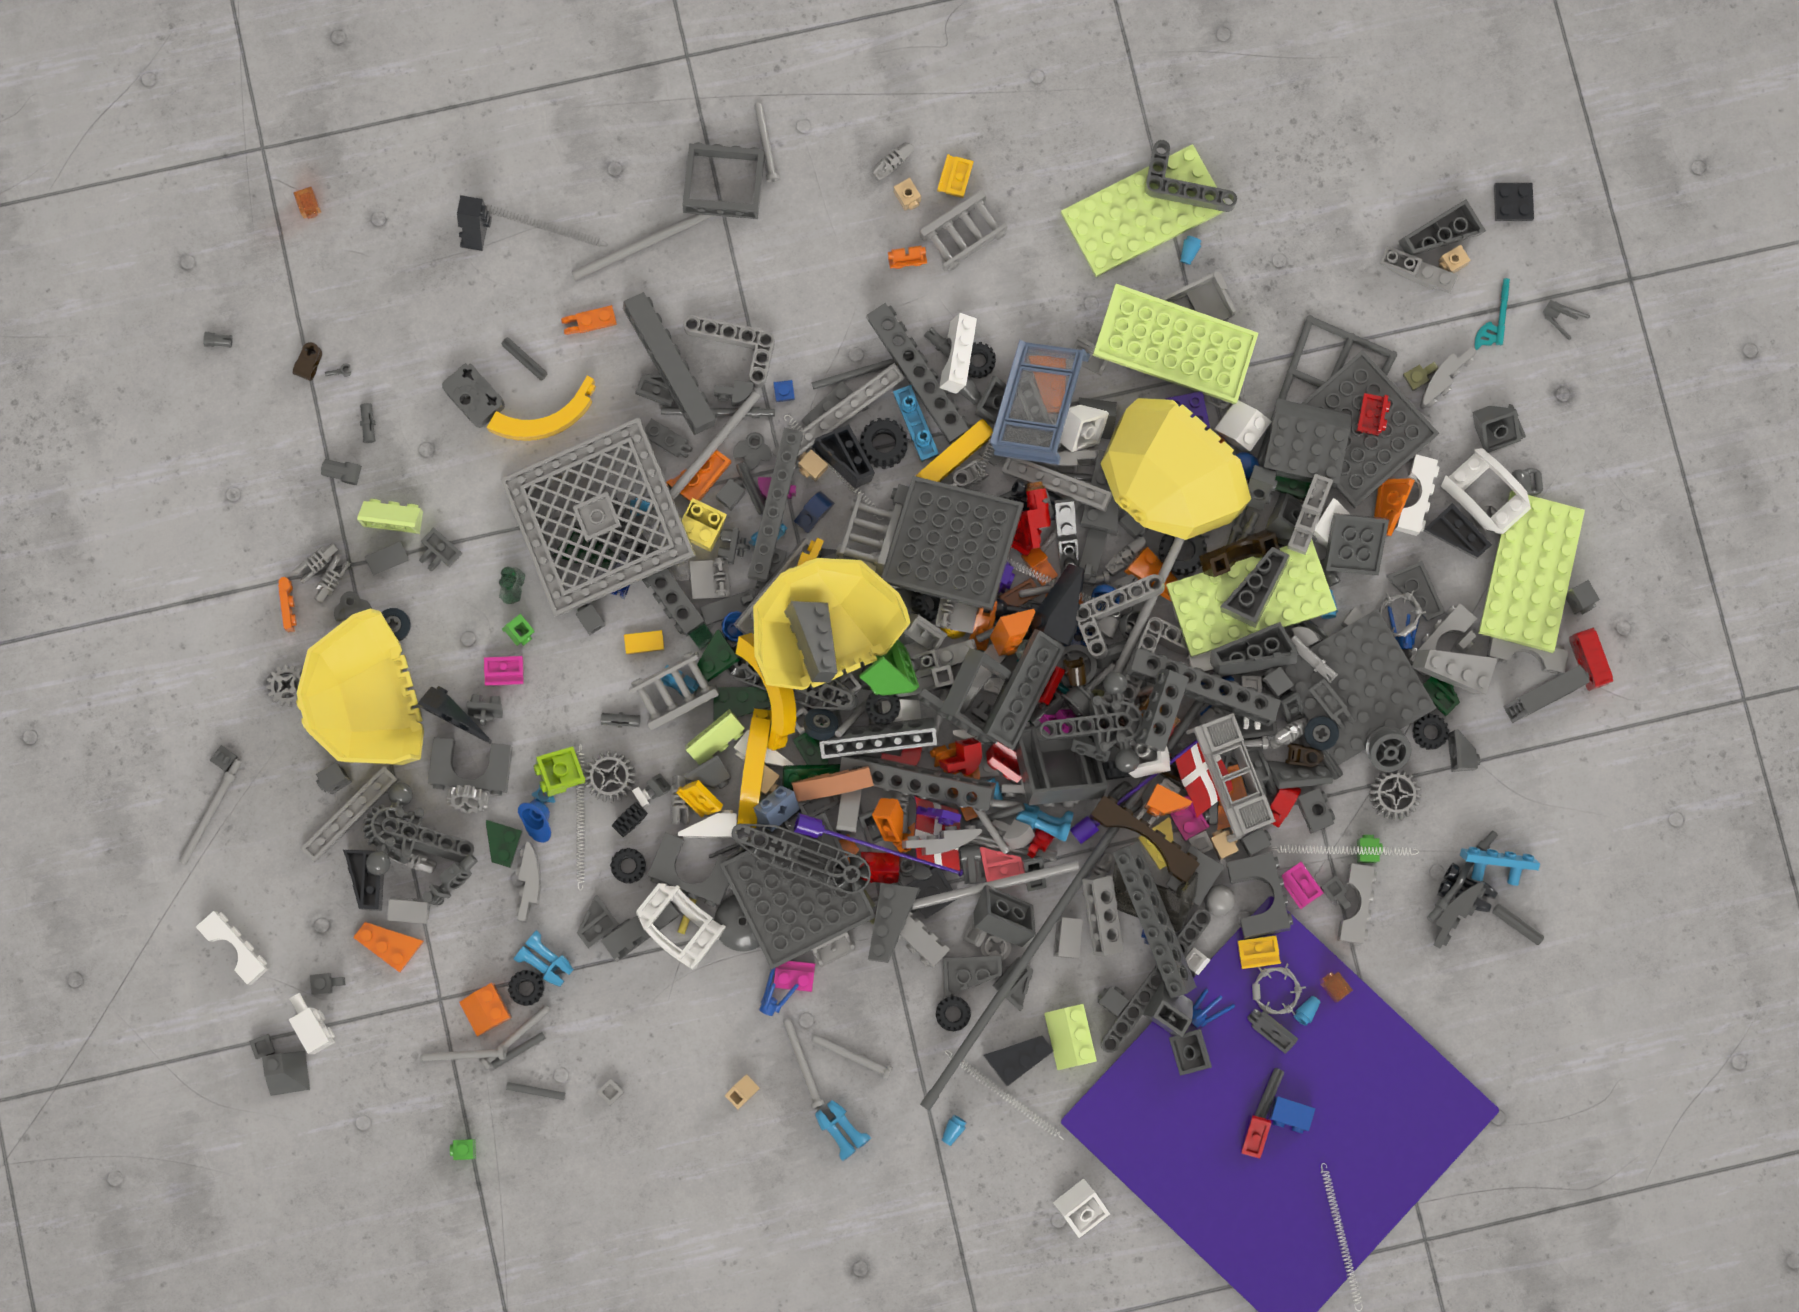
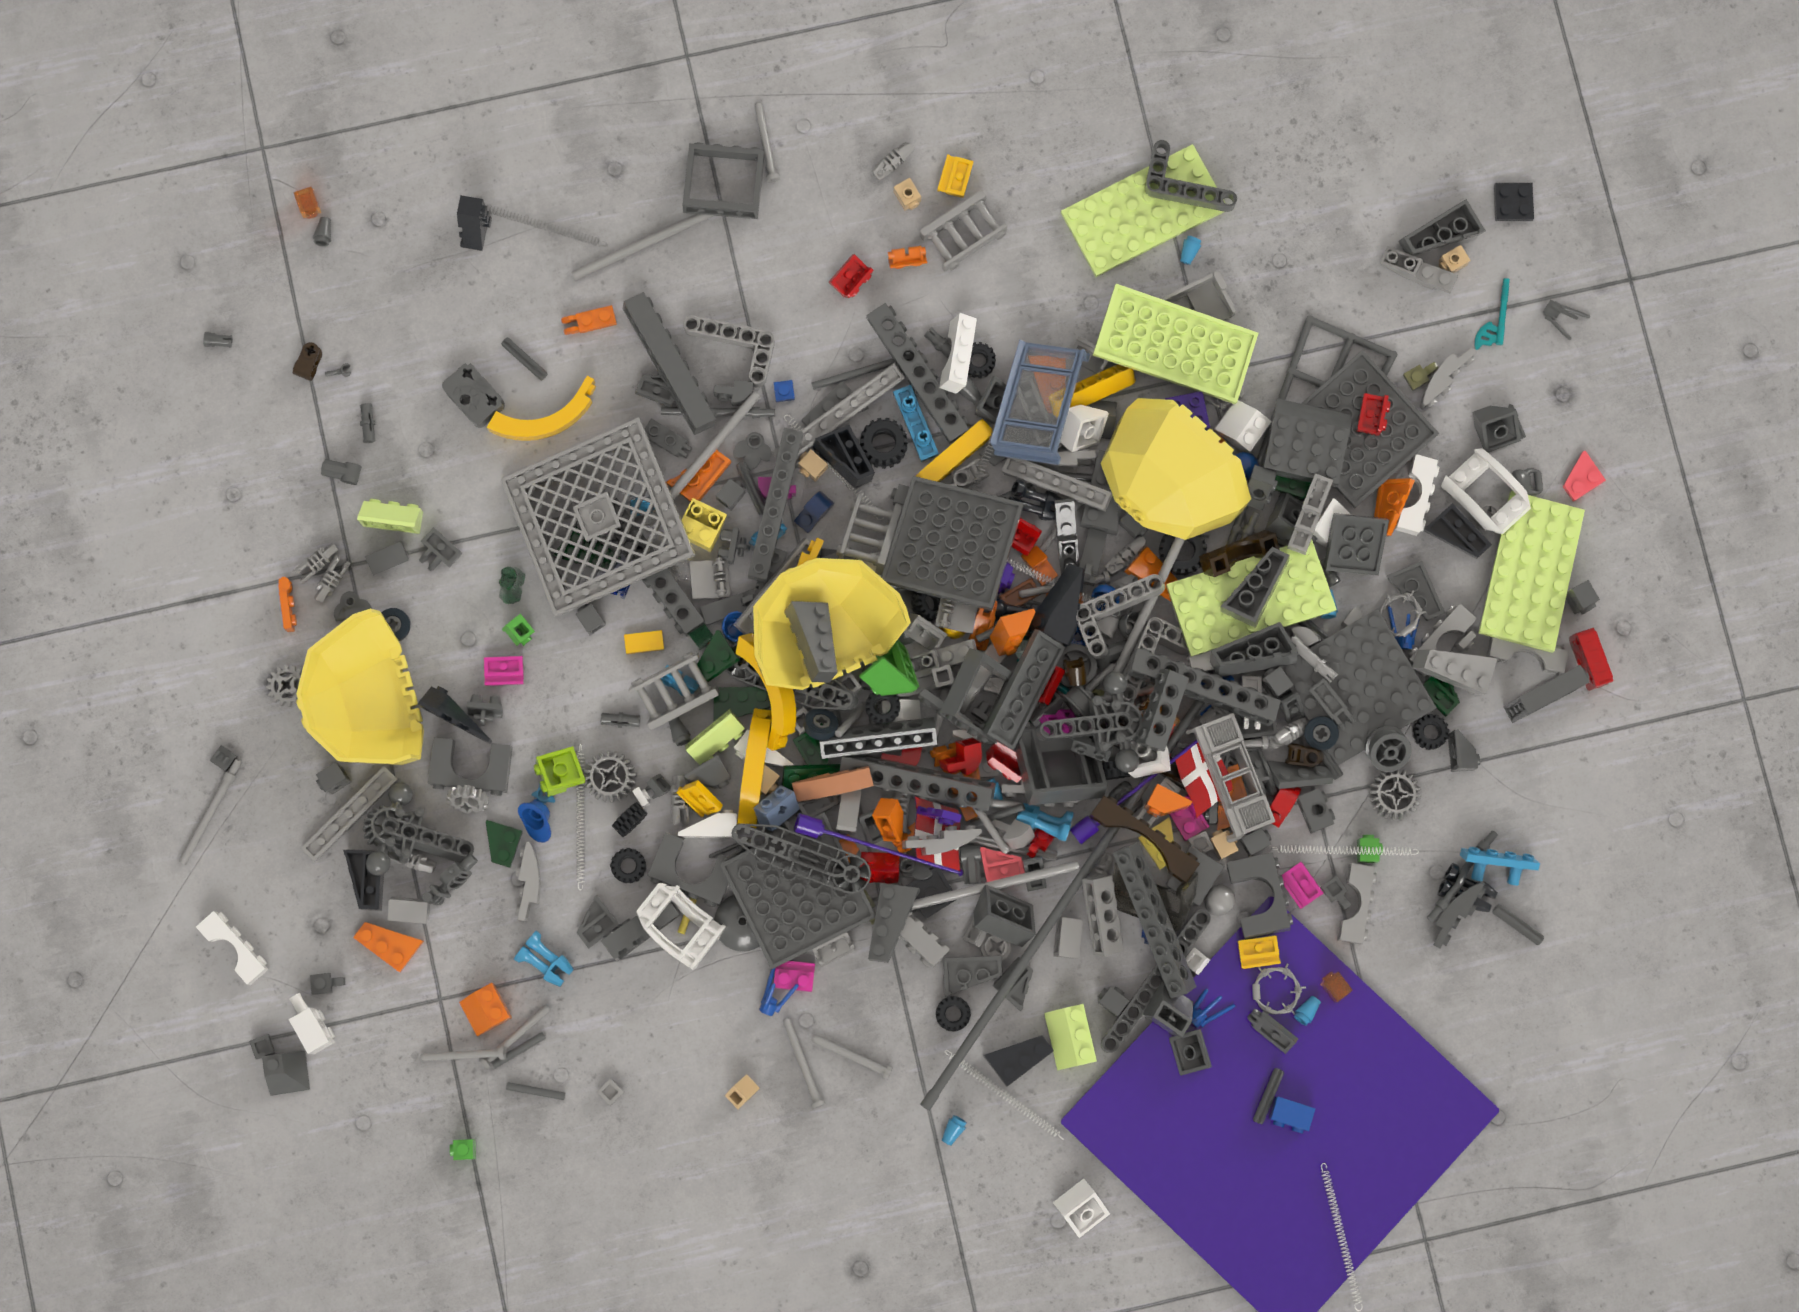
black tyre [508,970,544,1006] -> none
dark azure piece [815,1100,871,1161] -> none
red plate [1021,481,1054,550] -> none
red plate [1241,1115,1271,1158] -> none
none -> dark grey cone [313,217,331,246]
none -> dark grey cone [668,716,691,746]
none -> red bracket [828,254,874,298]
none -> yellow beam [1049,364,1136,417]
none -> coral wing [1563,451,1606,502]

